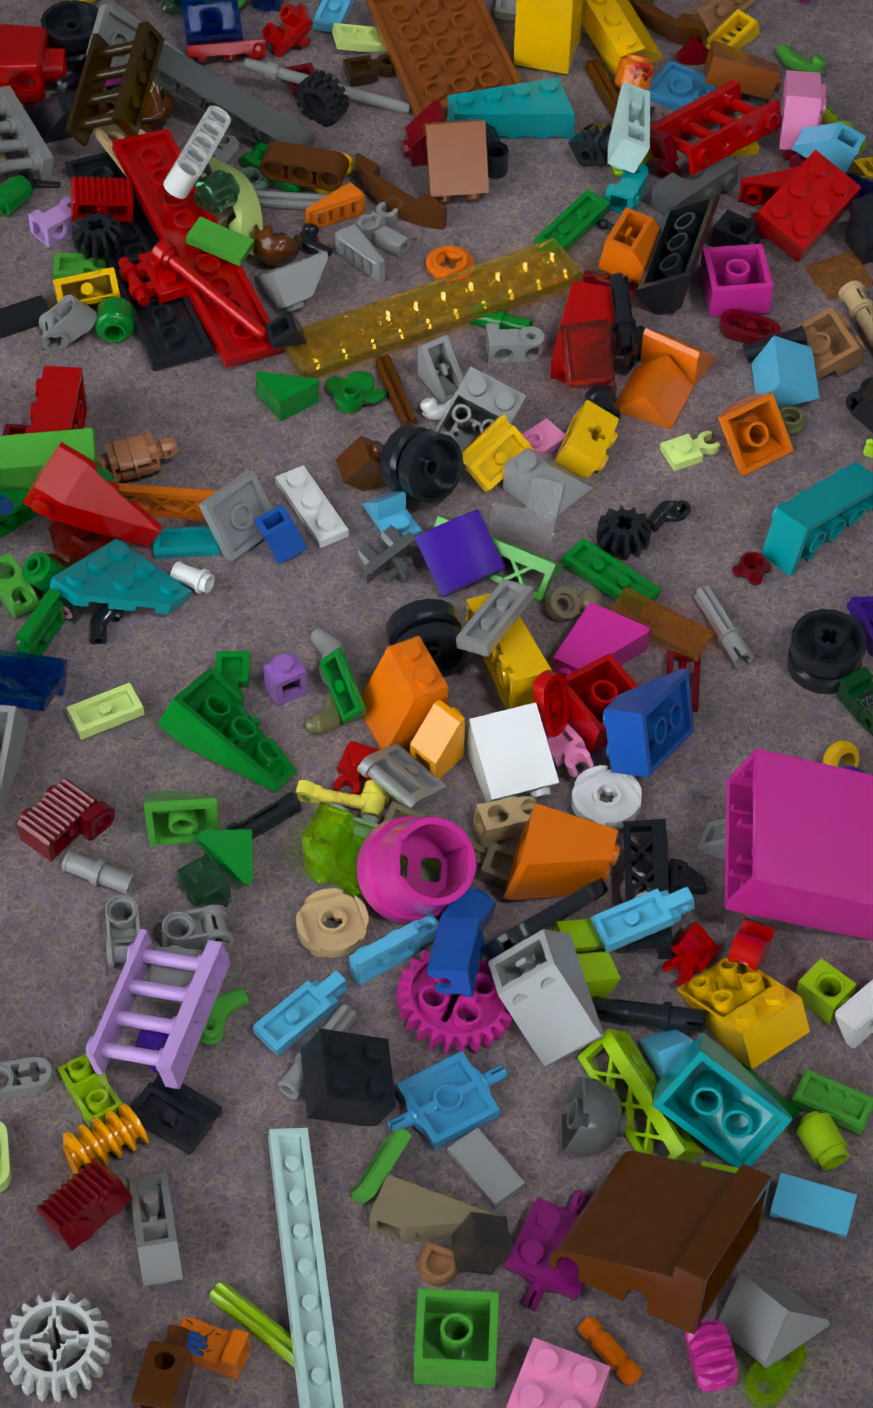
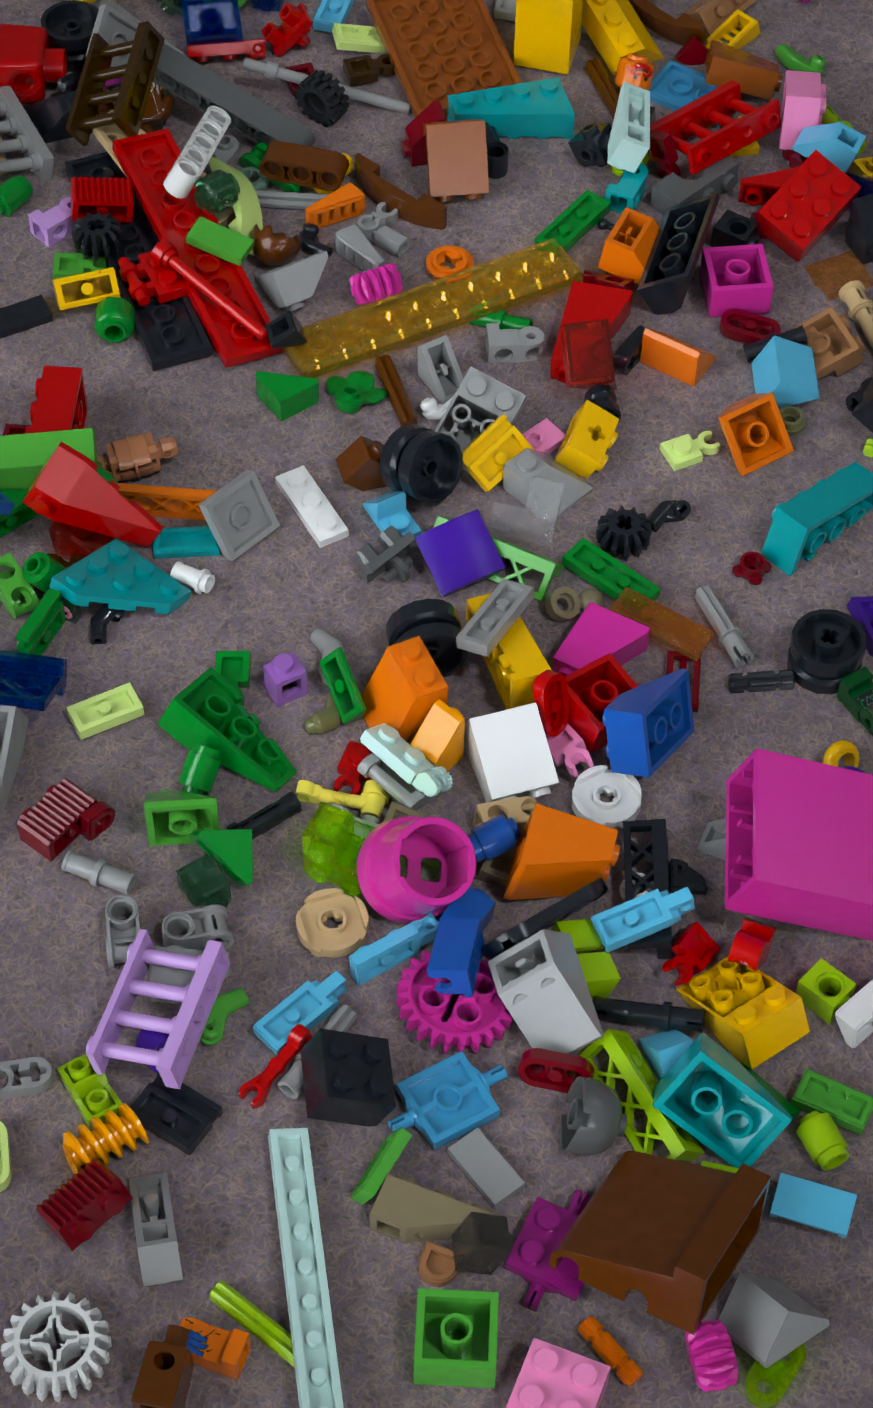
black hand [19,170,61,190] -> none
light grey piece [39,295,97,351] -> none
blue brick [254,504,308,565] -> none
black pin [609,273,637,357] -> none
orange slope [616,355,694,430] -> none
none -> green brick [178,743,222,795]
none -> red piece [239,1024,313,1109]
none -> dark pink gear [349,263,403,305]
none -> light aqua hinge [360,723,453,798]
none -> blue brick [467,814,521,862]
none -> dark red plate [518,1048,595,1093]
none -> black axle [728,670,795,693]

